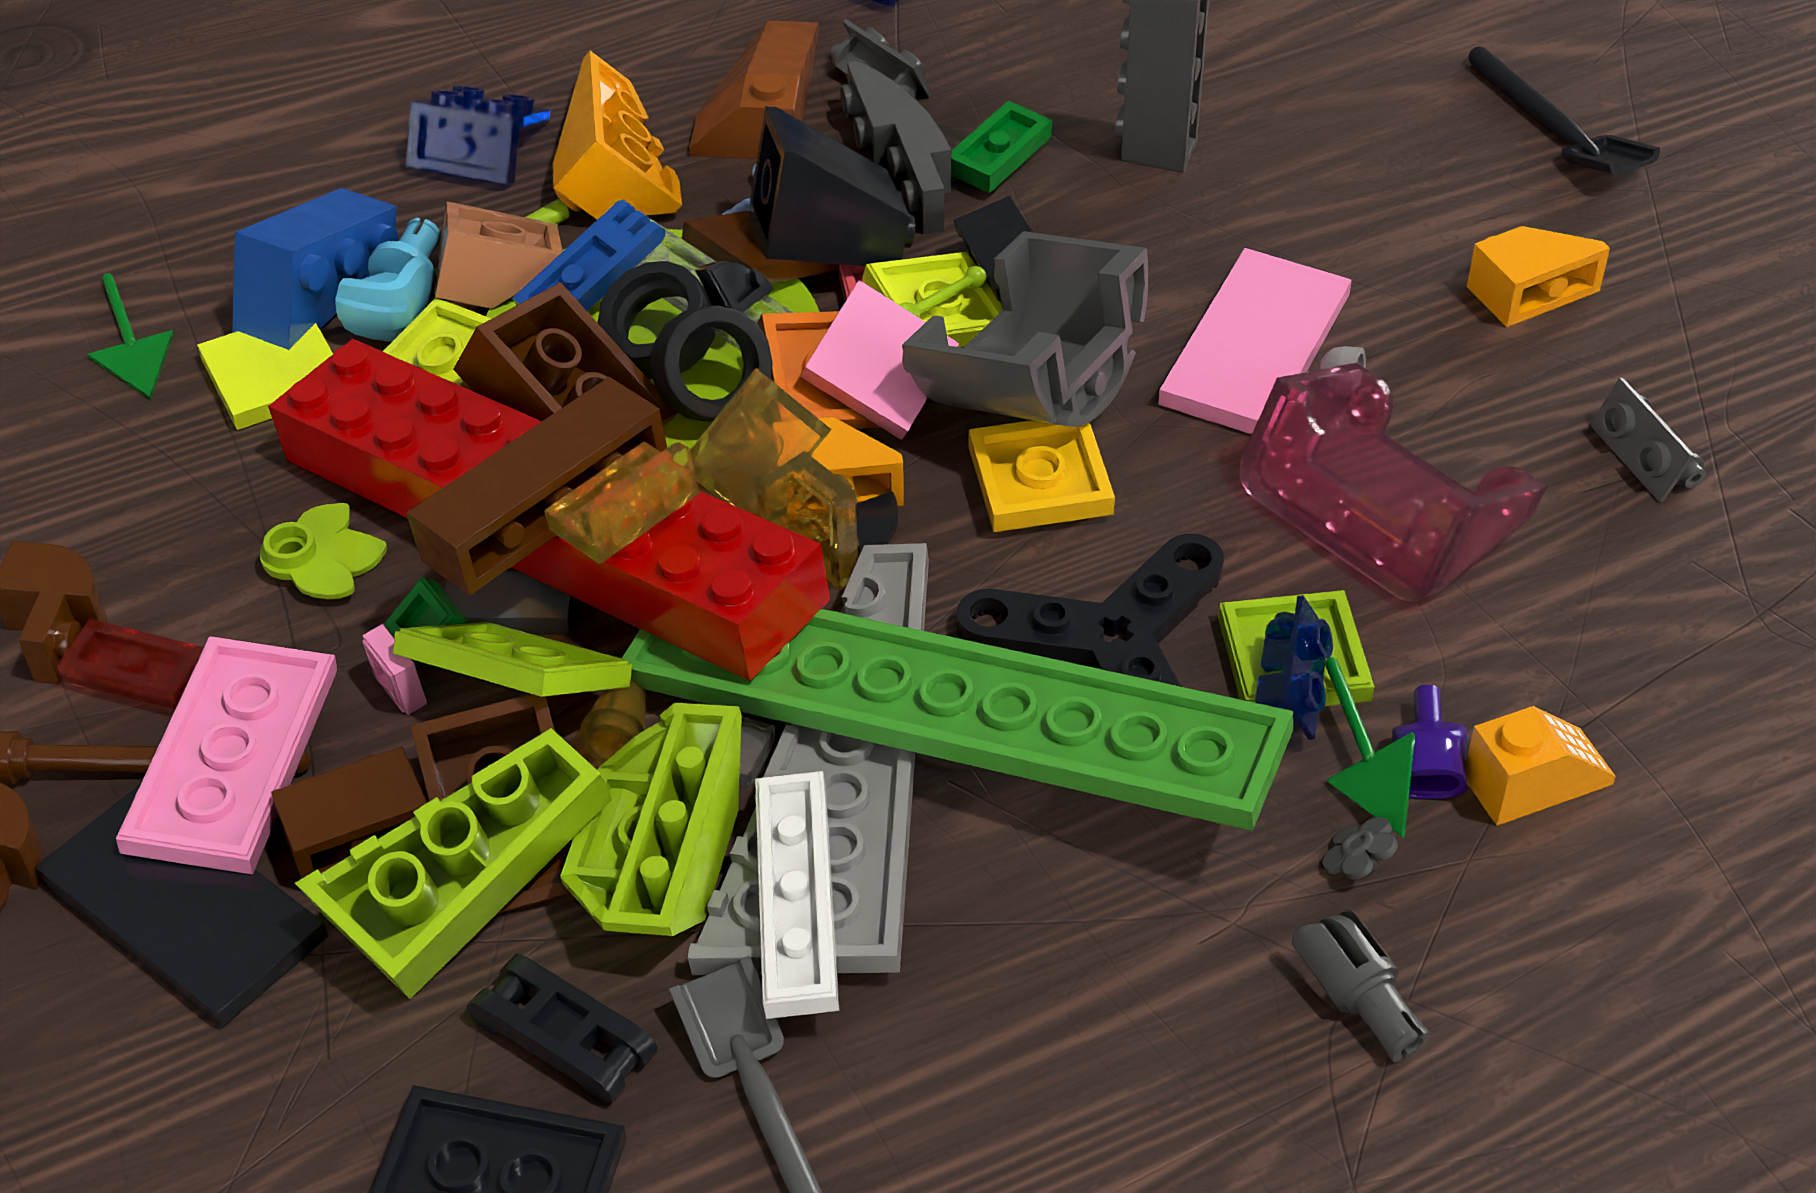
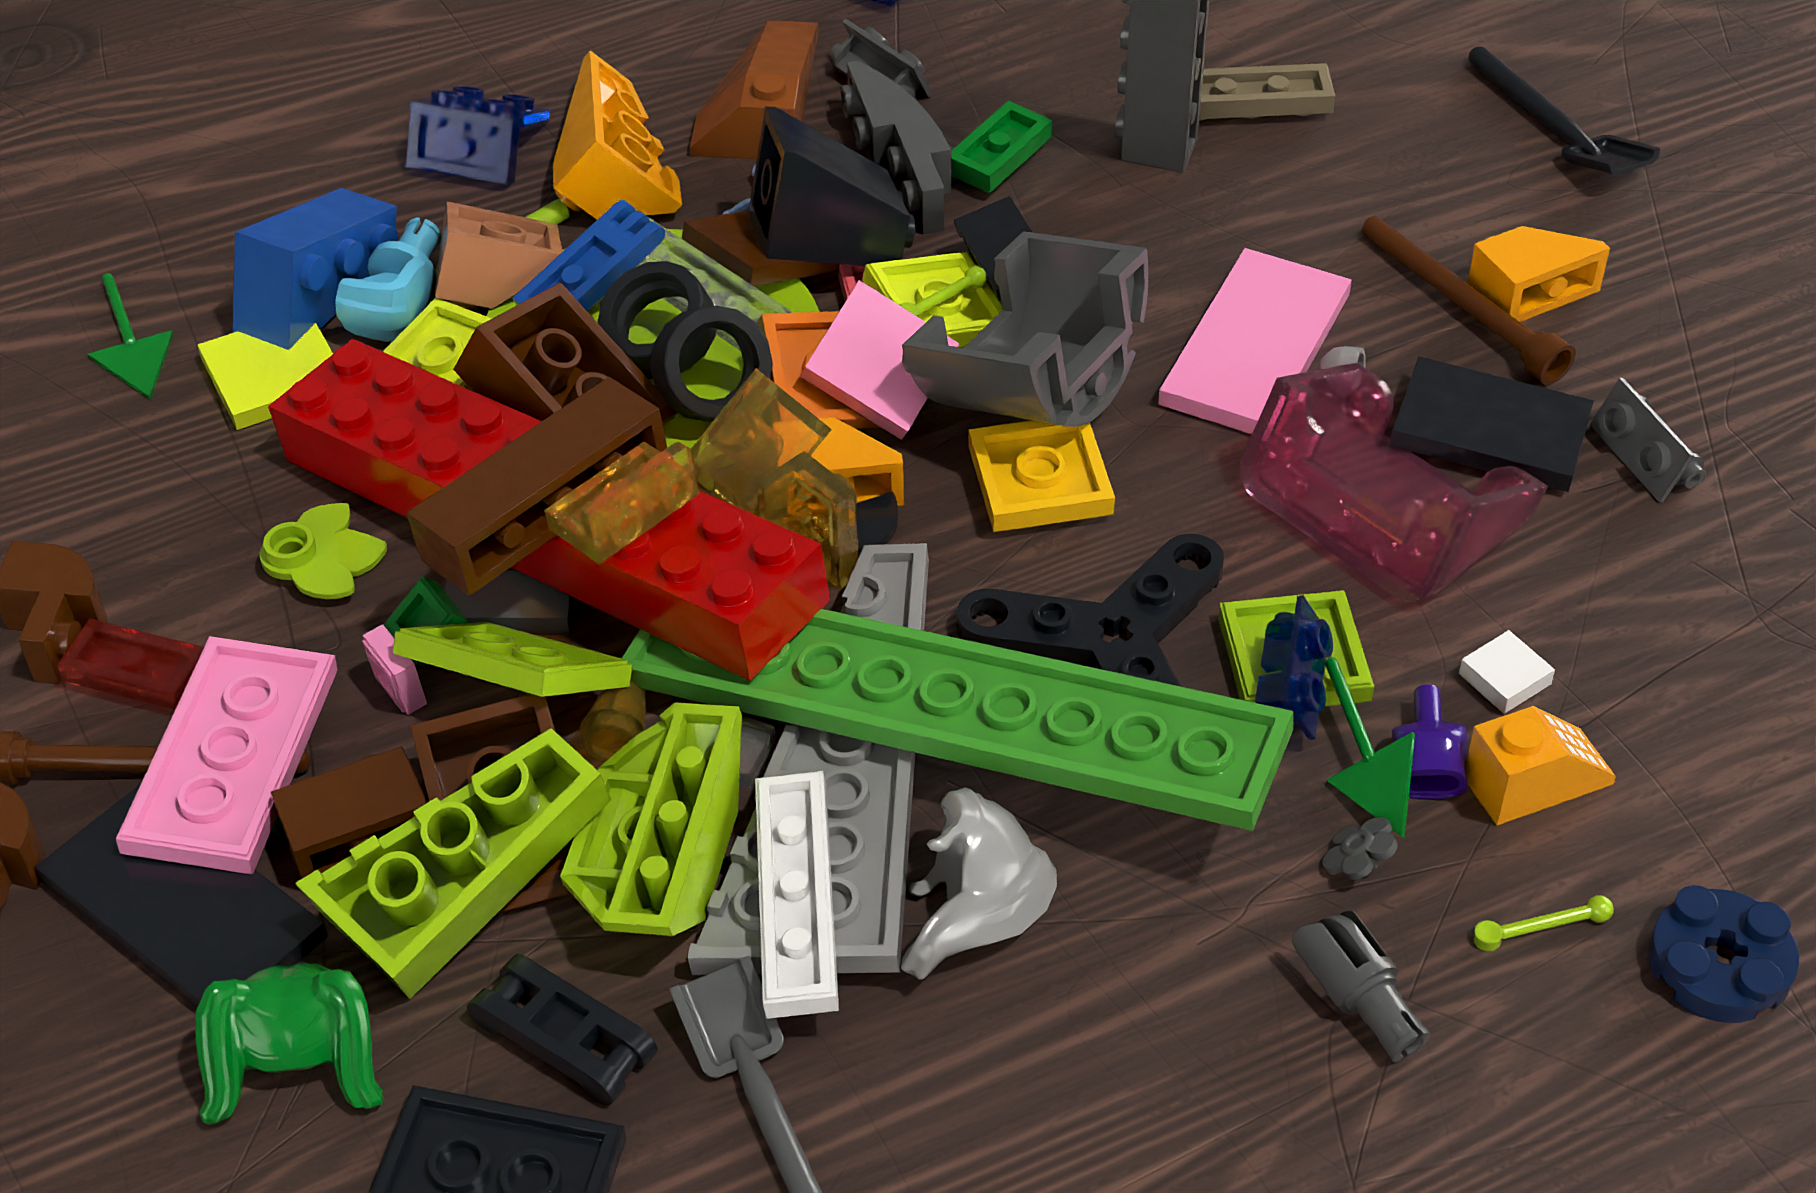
black tile [695,261,774,313] -> none
none -> green hair [195,963,384,1125]
none -> light grey piece [901,787,1057,980]
none -> dark tan plate [1199,63,1335,121]
none -> reddish brown piece [1362,216,1576,385]
none -> black tile [1389,356,1594,492]
none -> white tile [1459,630,1555,714]
none -> lime hinge [1473,895,1614,951]
none -> dark blue plate [1648,885,1799,1023]

